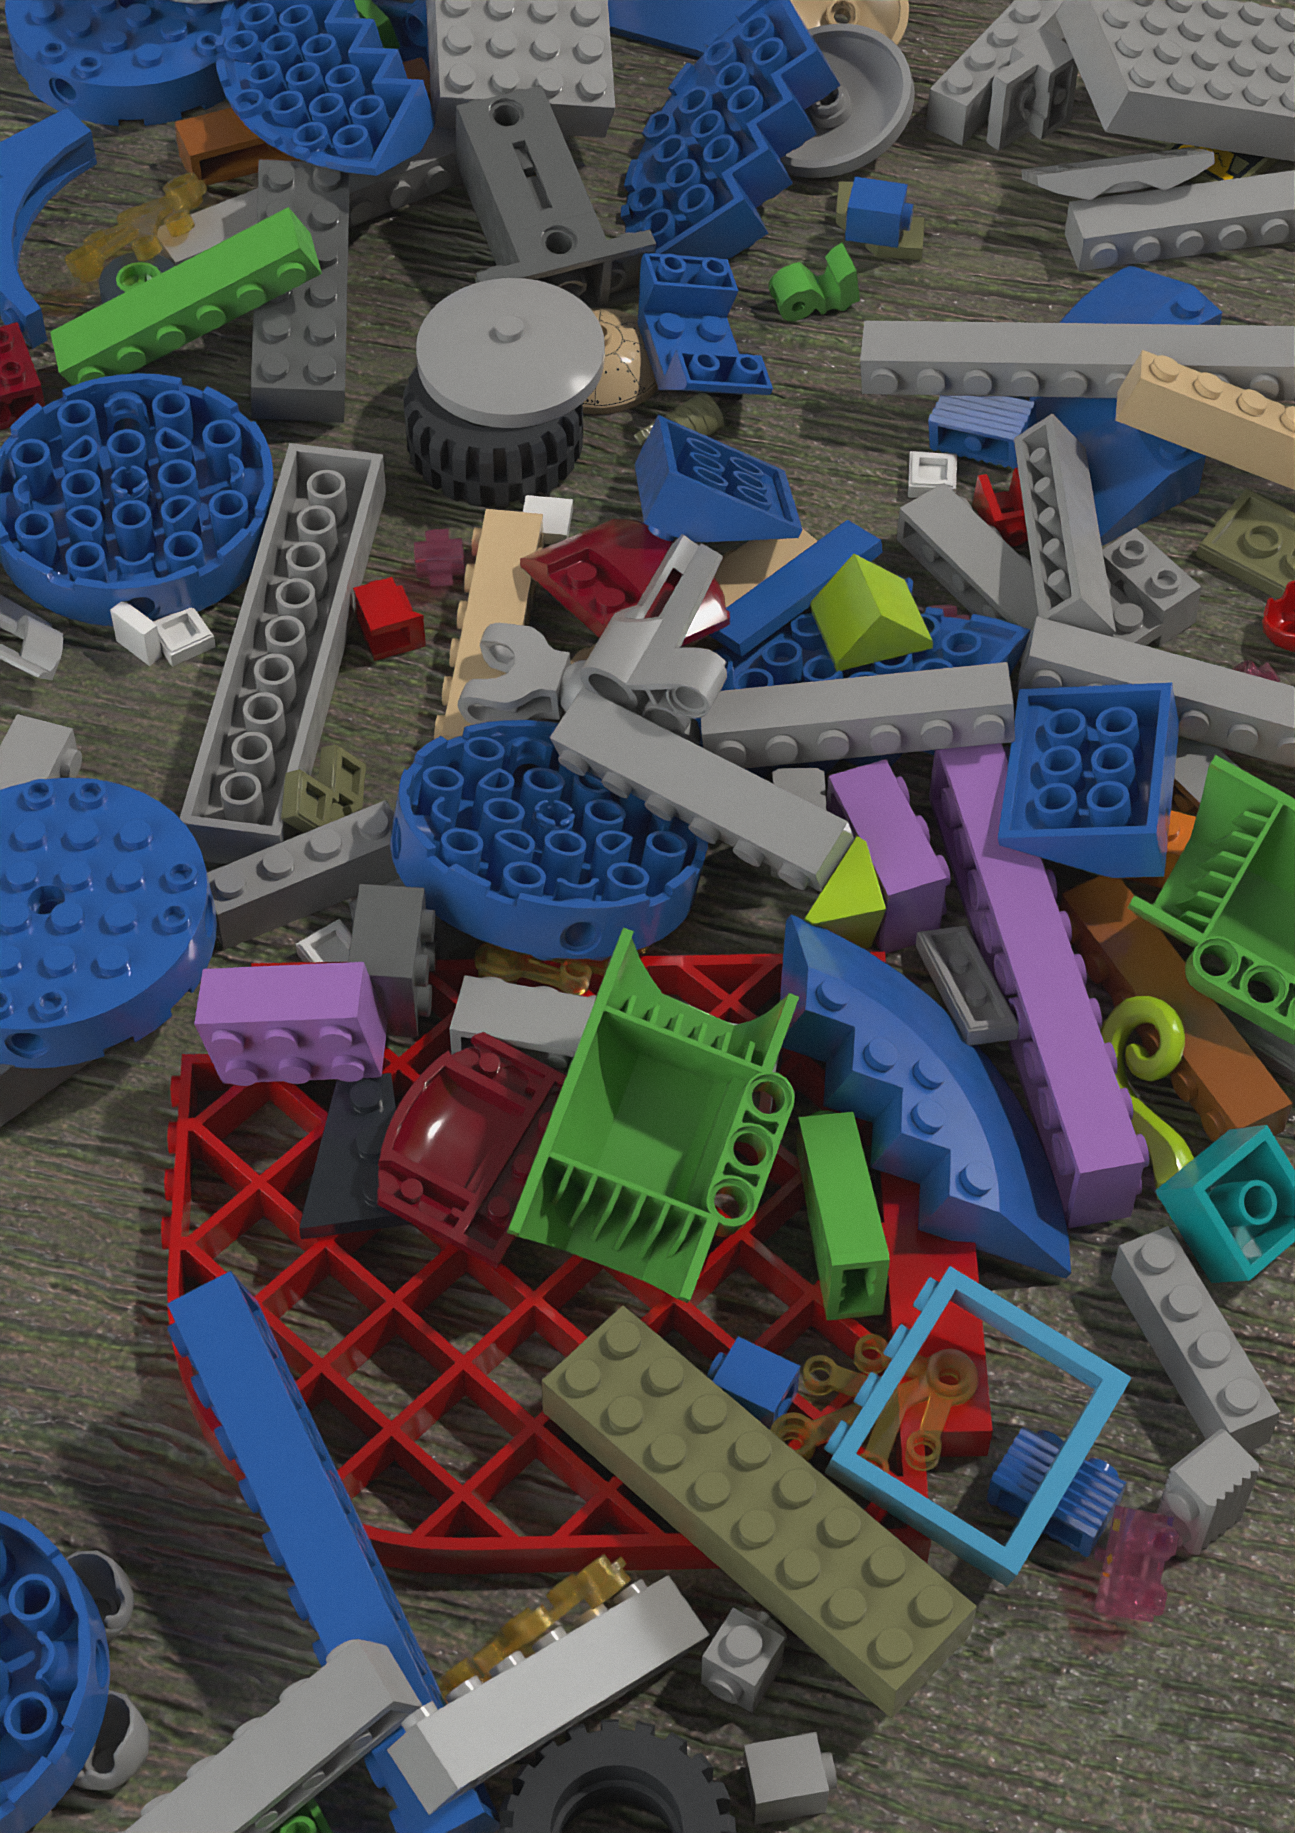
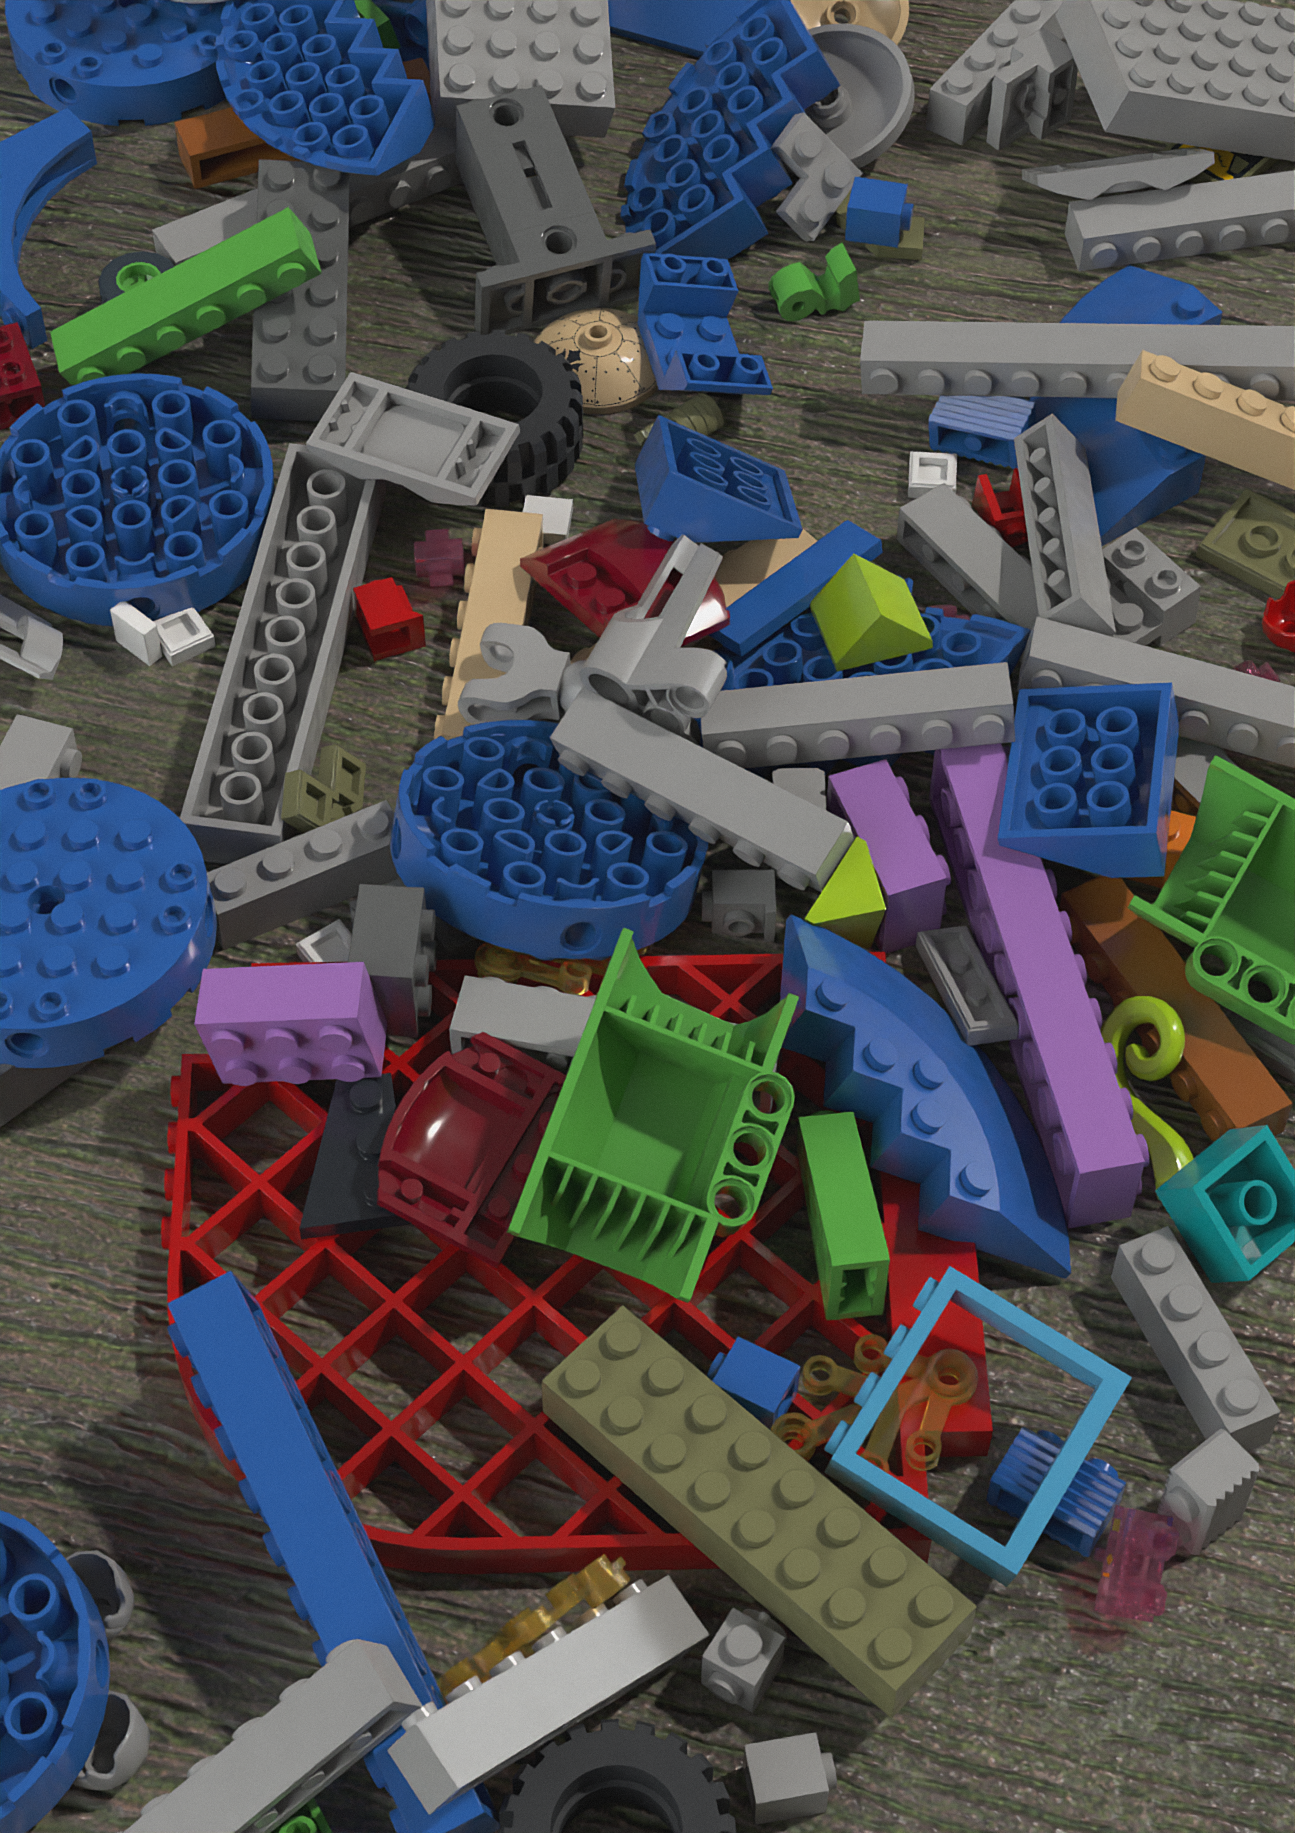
clear yellow plant [64,172,207,283] -> none
light grey dish [416,278,605,428] -> none
none -> light grey slope [306,372,520,505]
none -> light grey brick [701,870,776,942]
none -> light grey plate [771,112,862,242]

